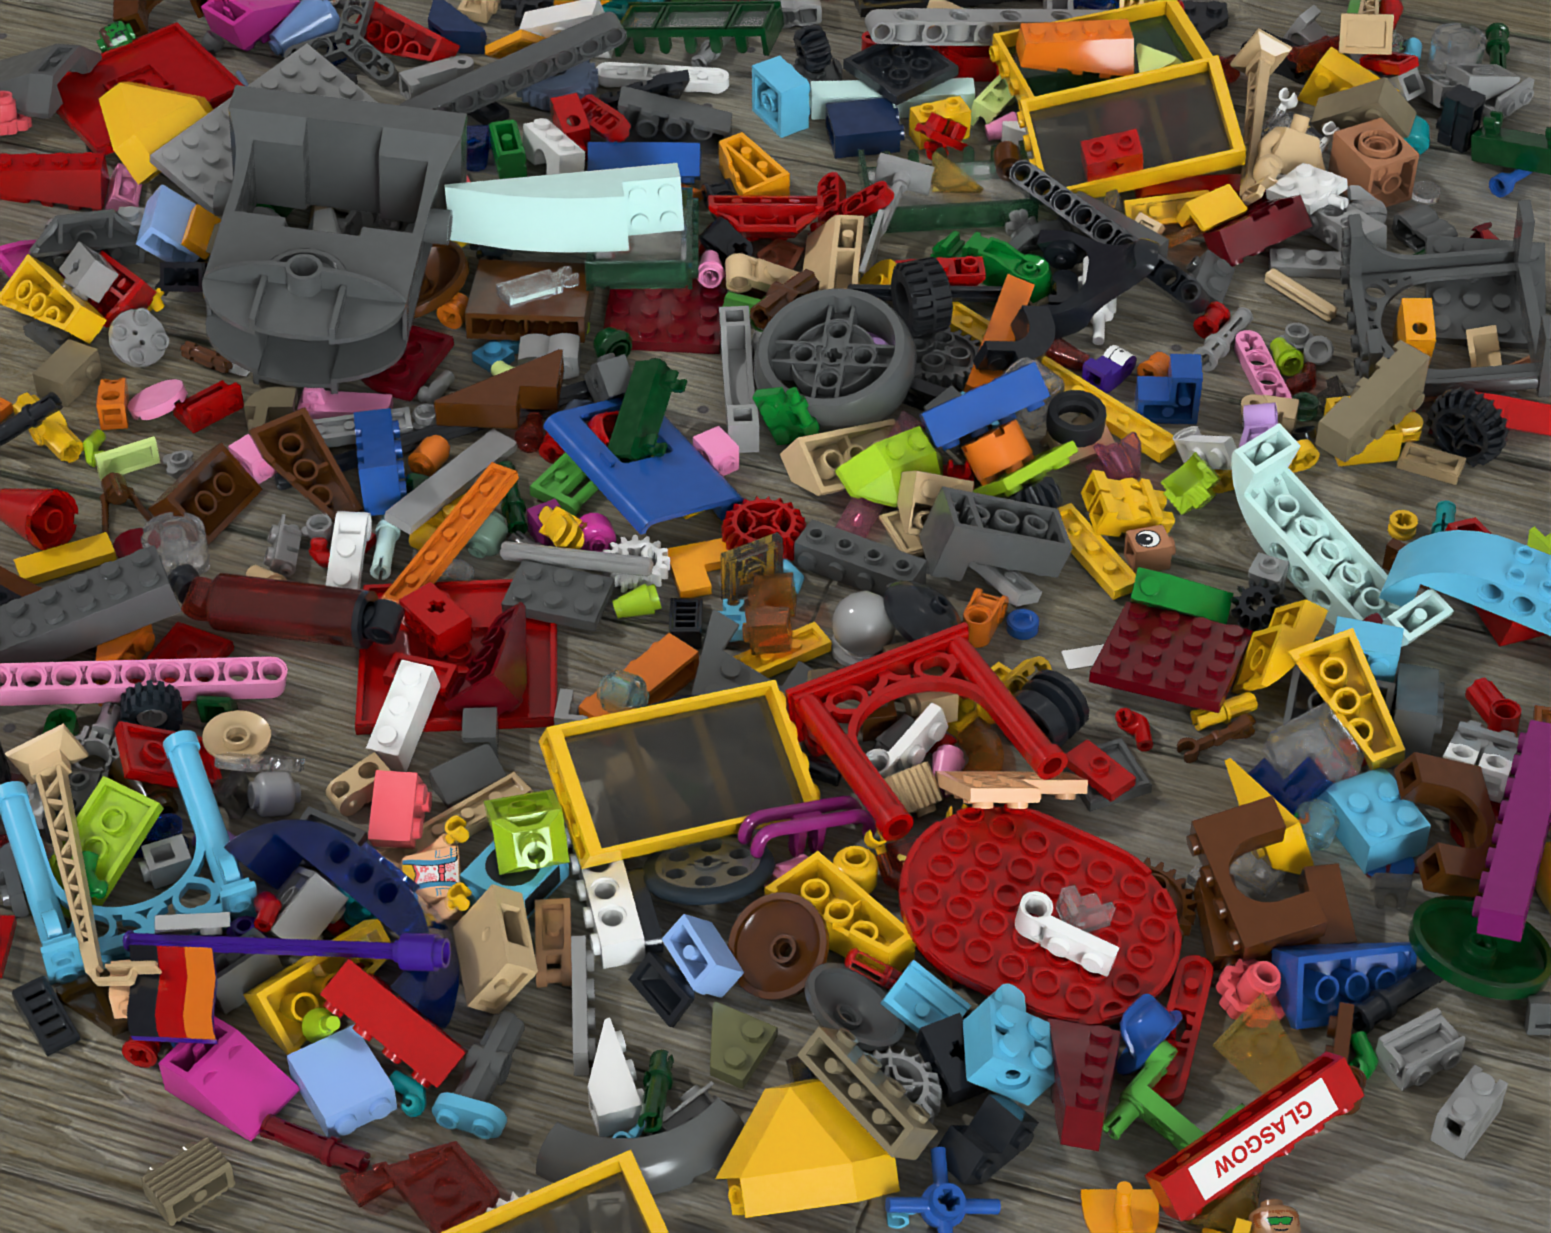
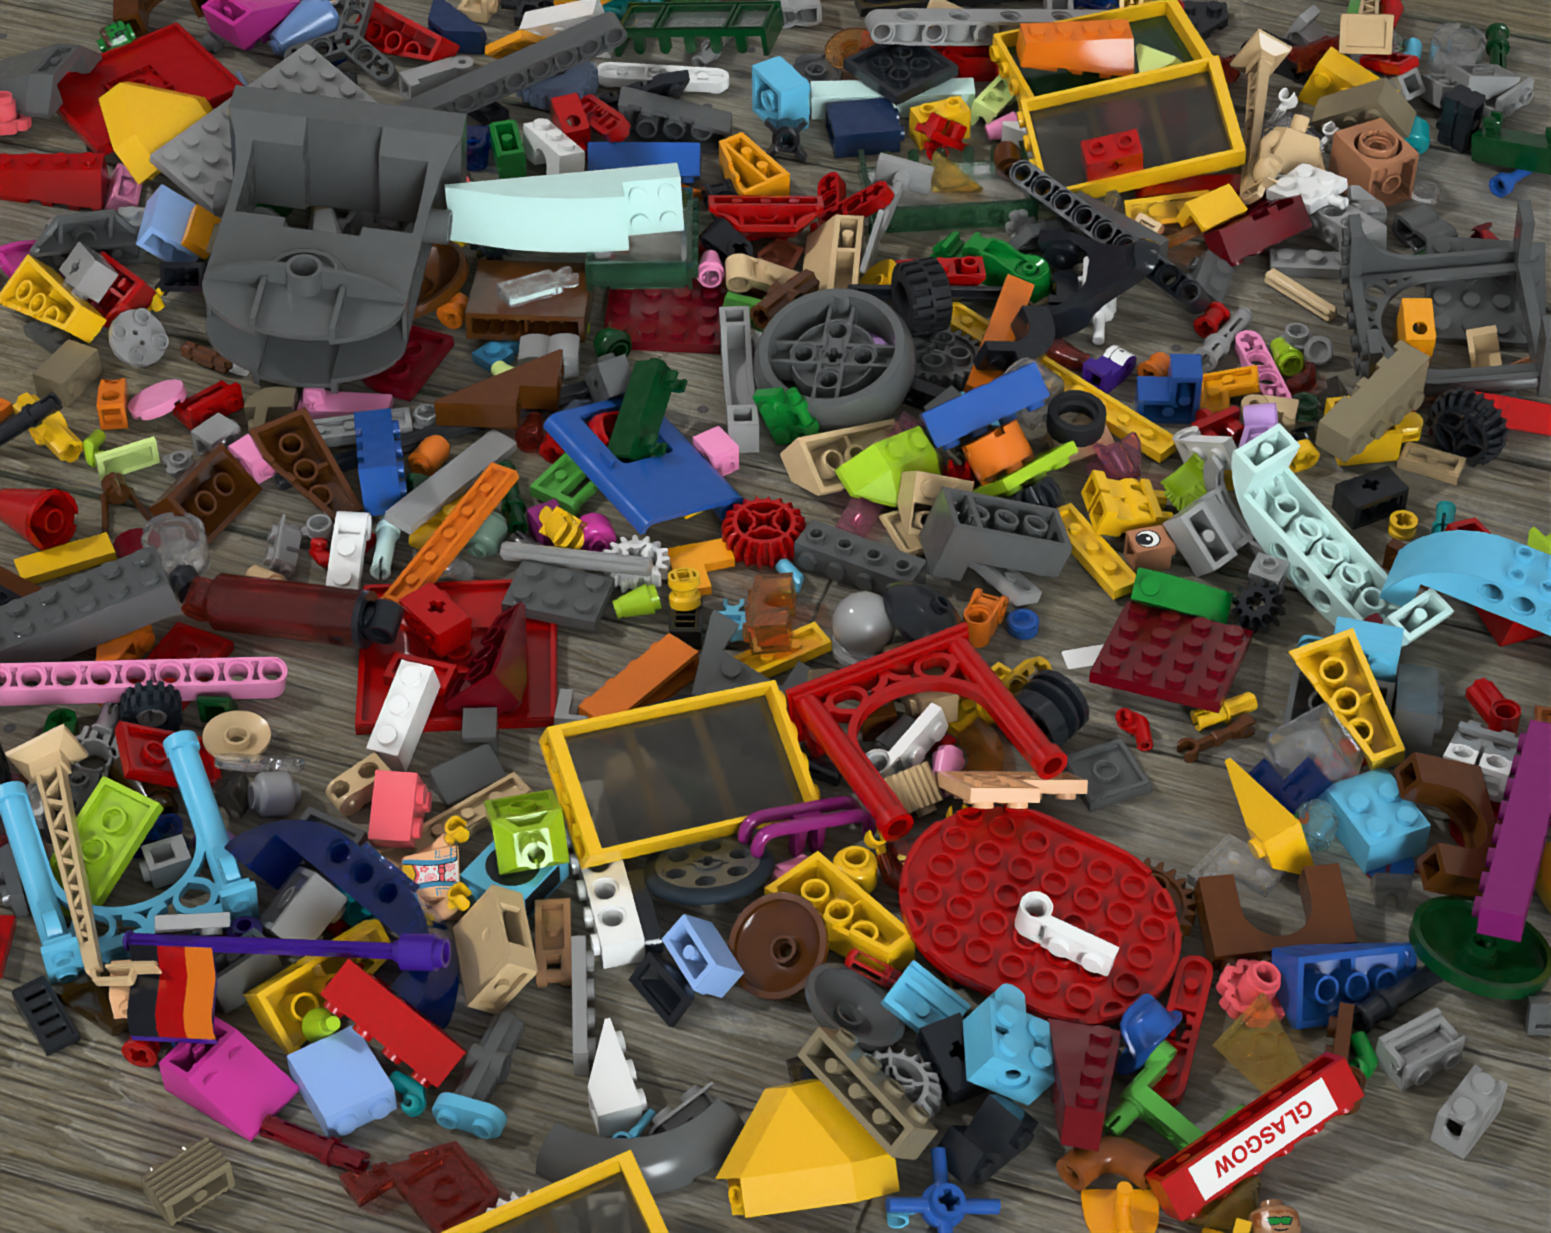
green arm [77,851,108,899] -> none
red arm [253,892,282,932] -> none
light grey arm [418,370,455,404] -> none
clear light blue head [597,670,649,713] -> none
dark green pin [638,1049,674,1133] -> none
olive wing [710,1001,778,1089] -> none
clear smoke tile [720,532,783,606] -> none
black gear [793,24,832,72] -> none
clear panel [1056,885,1116,932] -> none
red plate [1066,739,1136,802] -> none
reddish brown arch [1186,795,1328,962] -> none
yellow slope [1231,599,1328,694] -> none
none -> light grey brick [191,412,242,457]
none -> yellow wheel [668,567,701,611]
none -> black brick [764,117,808,162]
none -> clear orange dish [824,27,877,69]
none -> dark orange cylinder [1056,1135,1165,1191]
none -> light grey piece [1163,455,1267,577]
none -> red hips [1191,405,1244,444]
none -> light orange tile [1199,365,1260,413]
none -> black brick [1332,465,1409,530]

